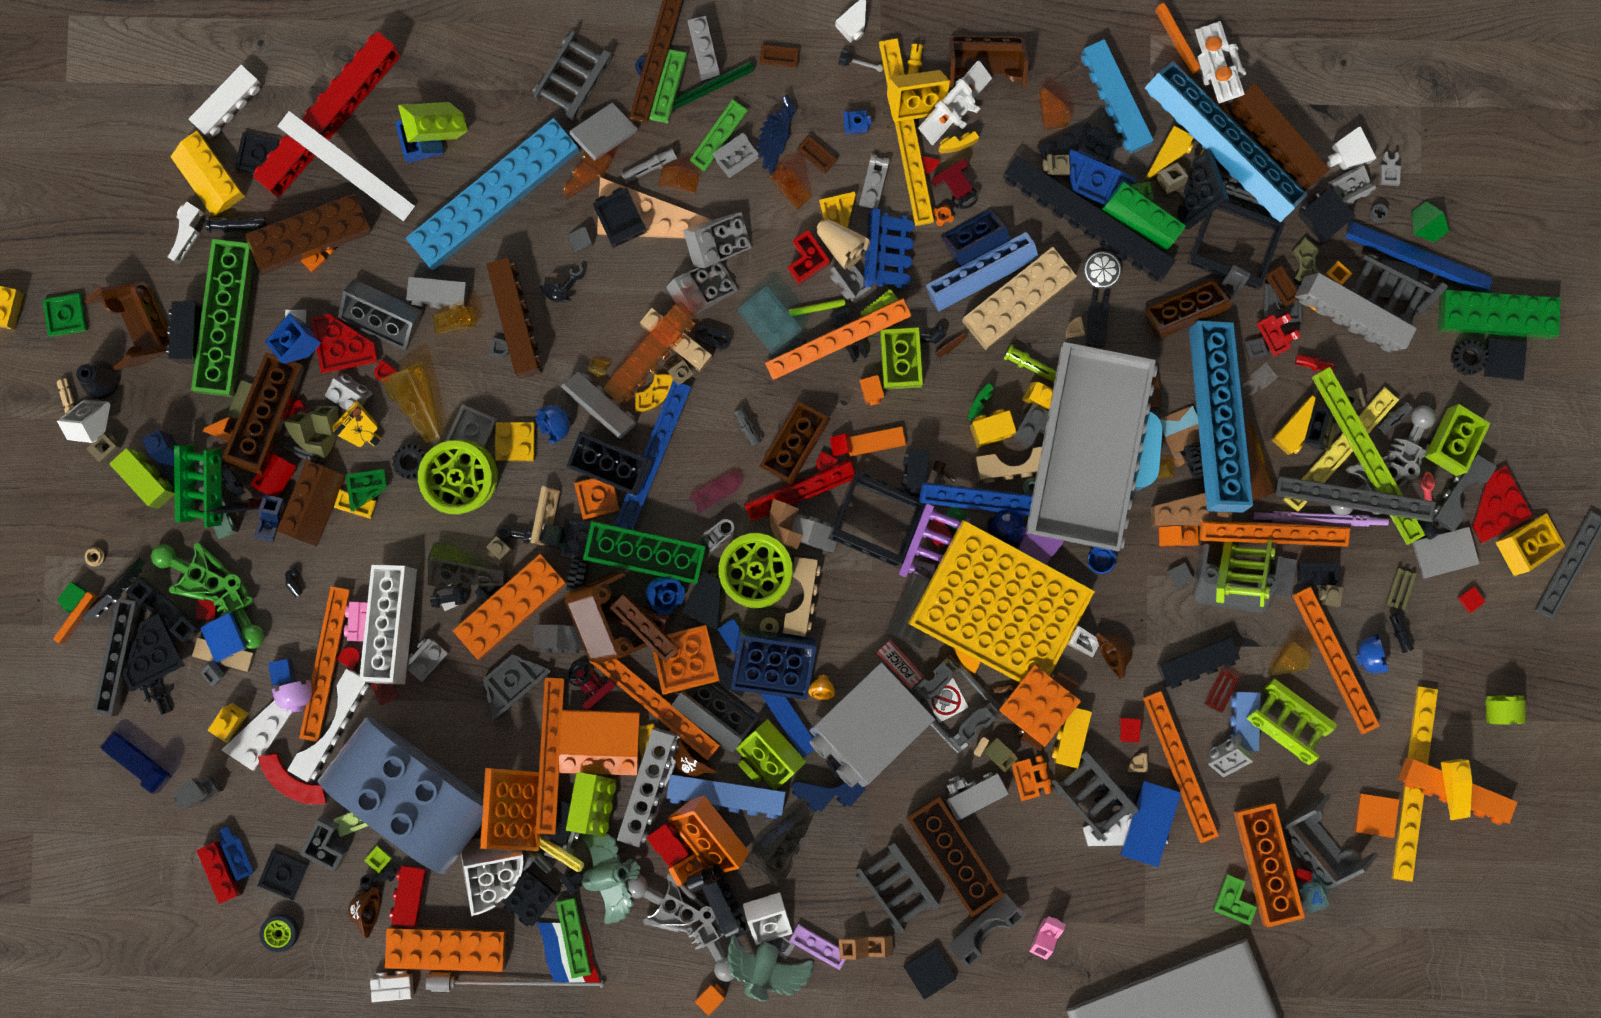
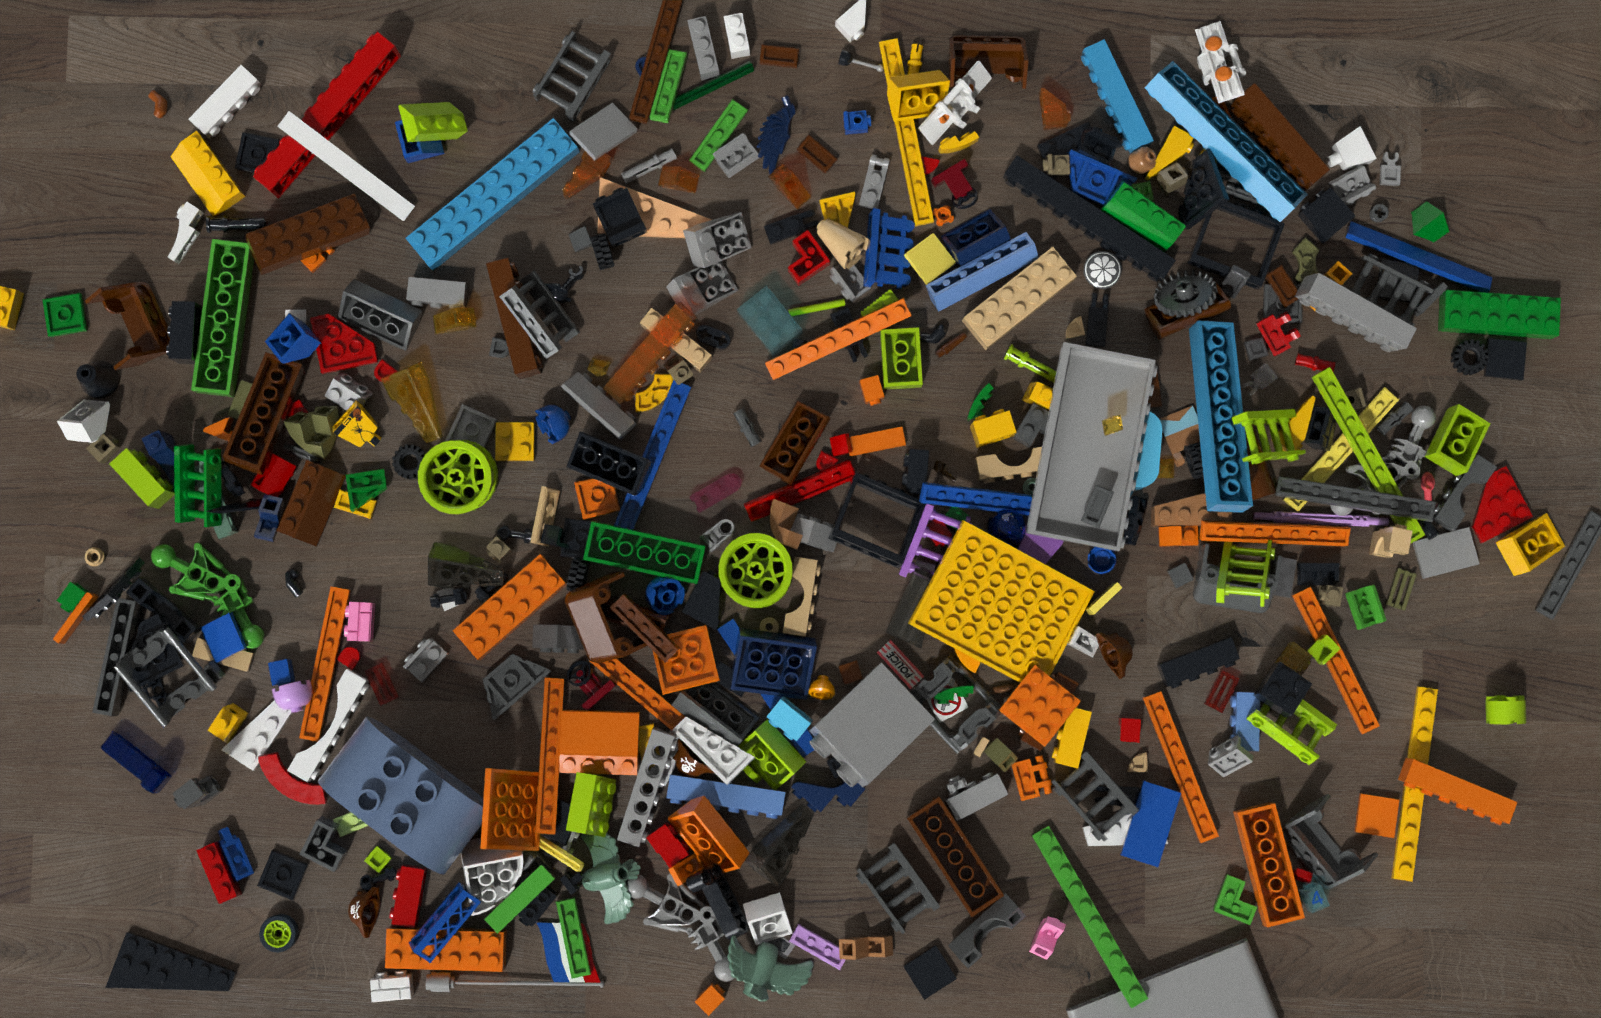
tan axle [57,379,75,414] -> none
red tile [196,600,217,620] -> none
white brick [359,565,417,685] -> none
orange tile [1155,2,1200,76] -> none
blue cylinder [1355,634,1389,674] -> none
black pin [1389,613,1414,653] -> none
yellow slope [1441,759,1472,820] -> none
red tile [1458,586,1486,613] -> none
none -> black wing [105,931,237,991]
none -> dark grey piece [113,627,217,727]
none -> dark orange arm [148,90,168,118]
none -> blue fence [409,882,481,963]
none -> bright green tile [484,864,555,934]
none -> dark grey fence [499,270,580,359]
none -> black tyre [590,233,615,270]
none -> white wing [672,717,755,785]
none -> white brick [724,13,750,59]
none -> black hinge [764,209,819,245]
none -> medium azure brick [767,696,813,741]
none -> reddish brown tile [838,660,863,685]
none -> light yellow tile [904,233,956,285]
none -> green slope [933,686,974,704]
none -> bright green plate [1032,826,1148,1009]
none -> dark grey tile [1081,485,1114,528]
none -> light yellow tile [1085,582,1122,615]
none -> clear yellow slope [1102,414,1123,436]
none -> black hinge [1123,495,1148,546]
none -> medium nougat head [1129,146,1157,174]
none -> dark grey gear [1154,270,1218,317]
none -> lime fence [1232,409,1306,464]
none -> black brick [1253,662,1312,718]
none -> lime panel [1307,635,1341,665]
none -> bright green bracket [1345,585,1386,630]
none -> tan arch [1369,524,1412,558]

